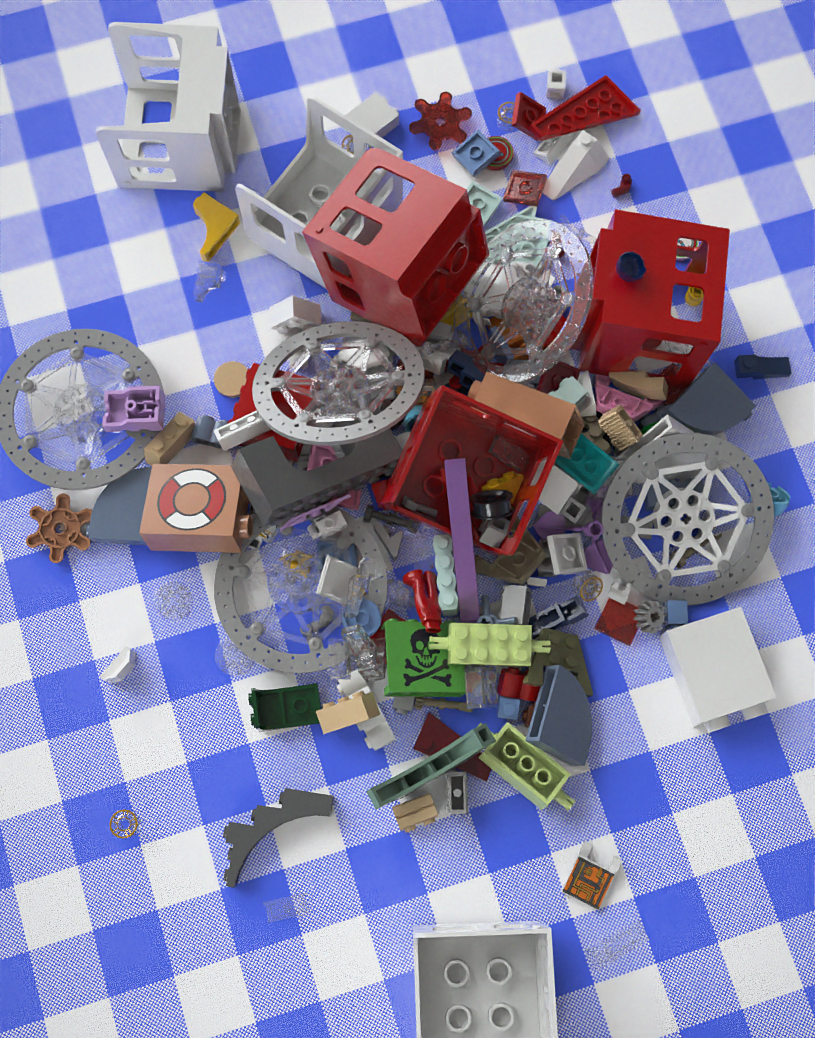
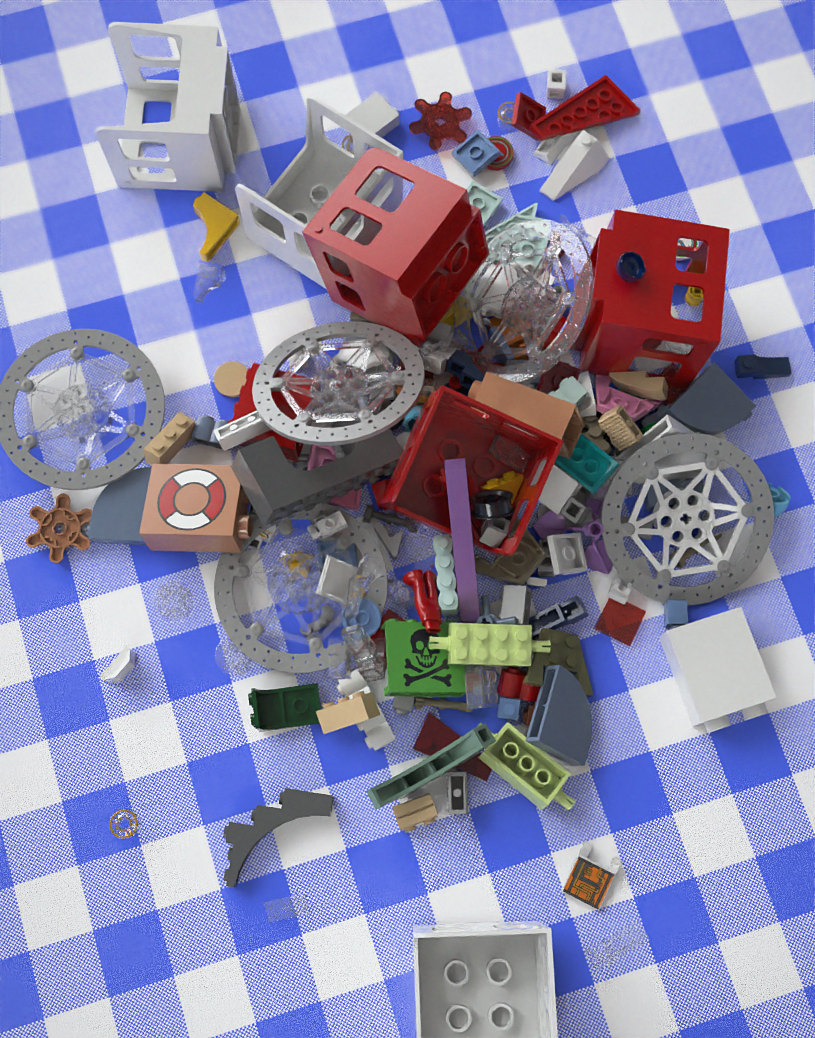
lavender piece [102,386,165,432] -> none
white brick [269,295,322,333] -> none
lavender piece [279,494,351,532] -> none
light grey bar [401,496,437,517] -> none
clear red tile [503,170,547,207] -> none
clear wheel [572,570,603,601] -> none
dark red arm [611,174,632,198] -> none
light grey gear [633,600,667,634] -> none

